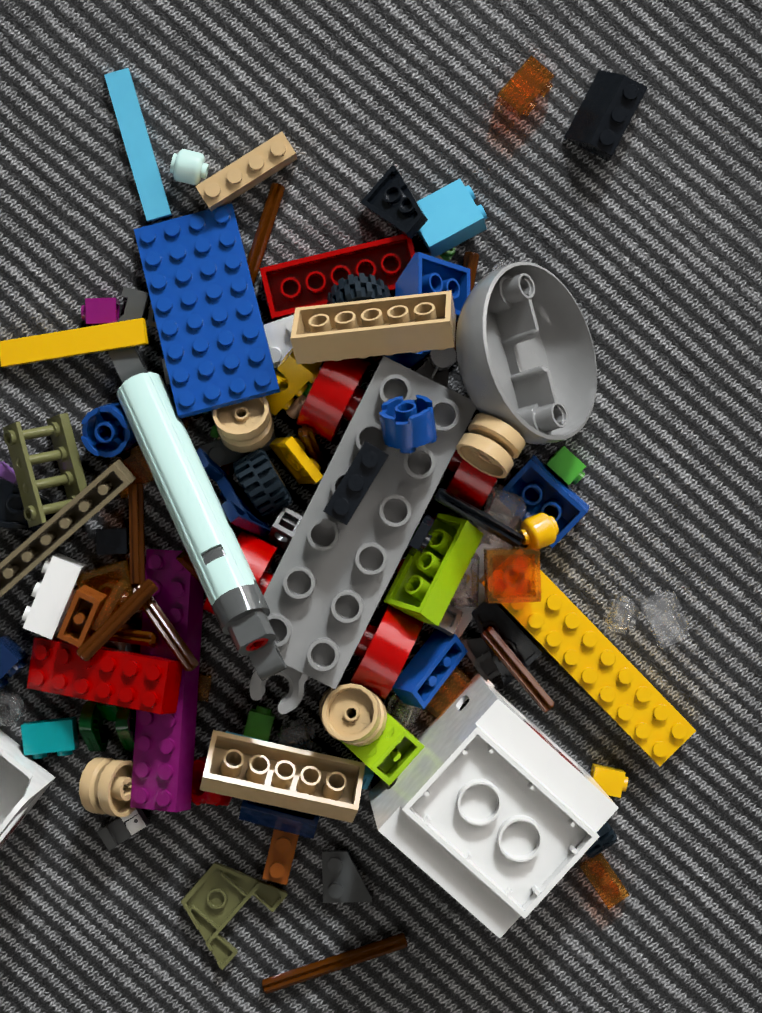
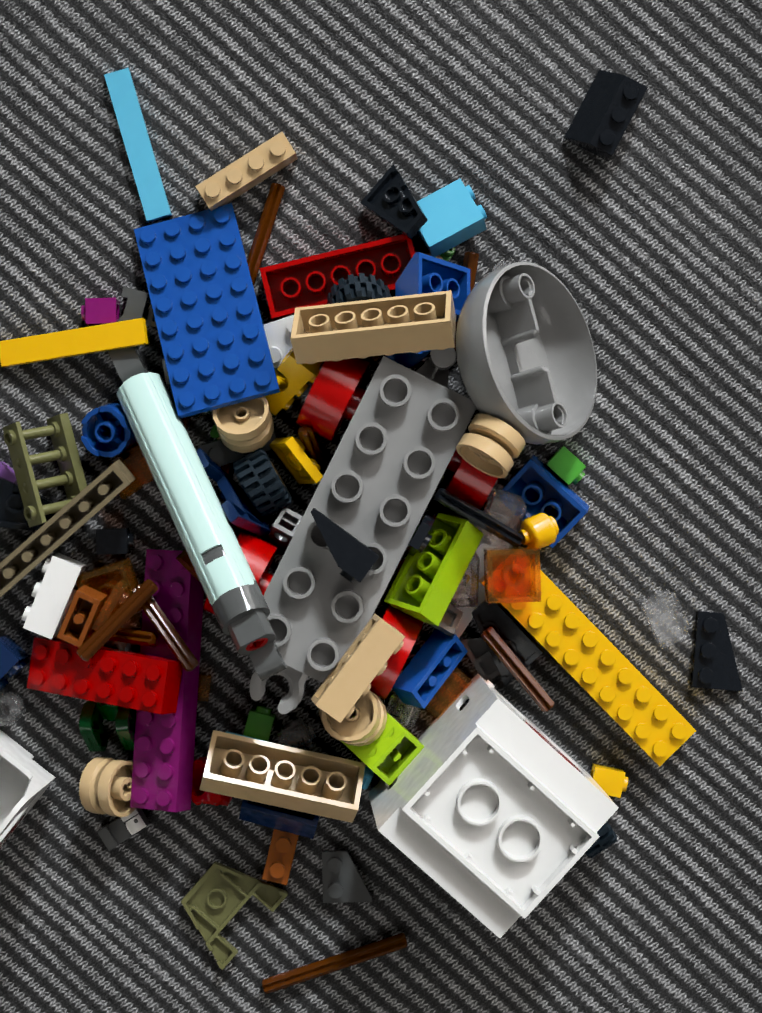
teal brick [21,716,79,759] -> none
reddish brown axle [128,483,146,585] -> none
light aqua head [170,149,209,185] -> none
light nougat arm [286,384,311,419] -> none
black brick [324,441,389,525] -> none
blue brick [379,395,437,454] -> none
clear orange brick [496,55,555,120] -> none
clear orange plate [579,853,630,909] -> none
clear head [603,595,639,634] -> none
none -> black slope [311,508,380,583]
none -> tan brick [311,614,405,723]
none -> black wing [690,611,743,691]

